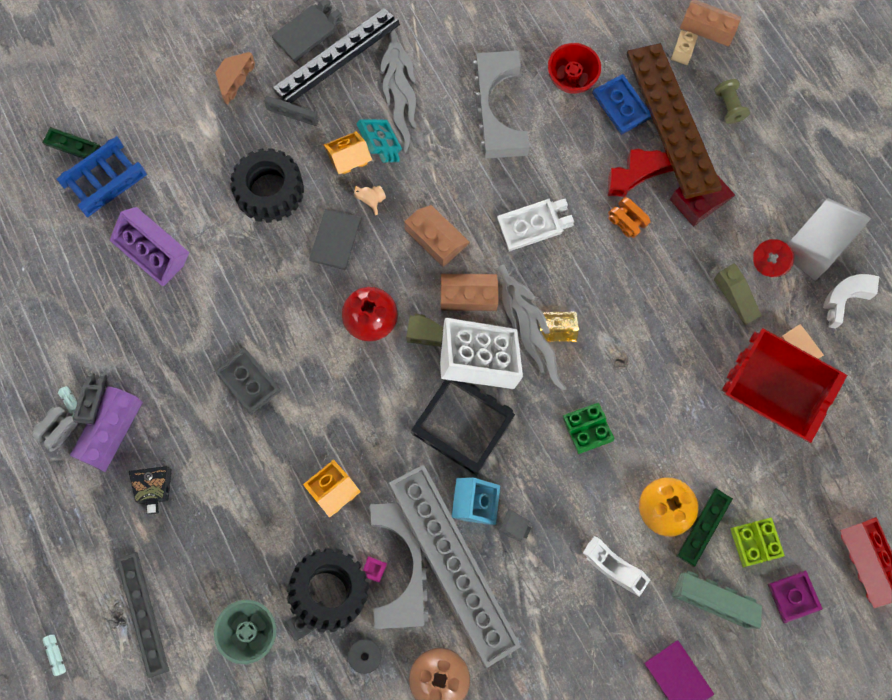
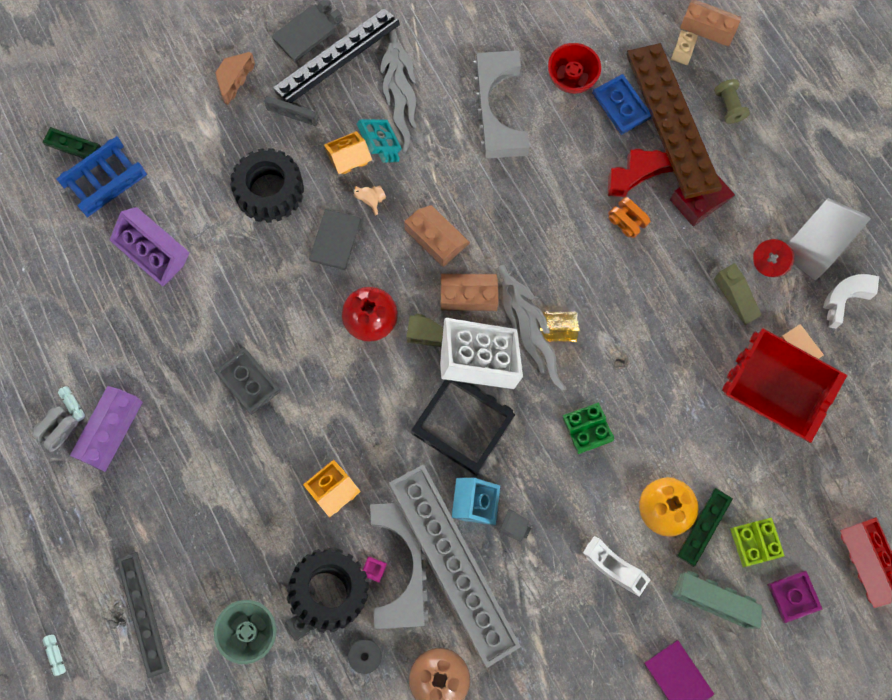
dark grey hinge [73,373,107,425] -> none
torso [129,466,172,514] -> none
white tile [497,199,574,251] -> none

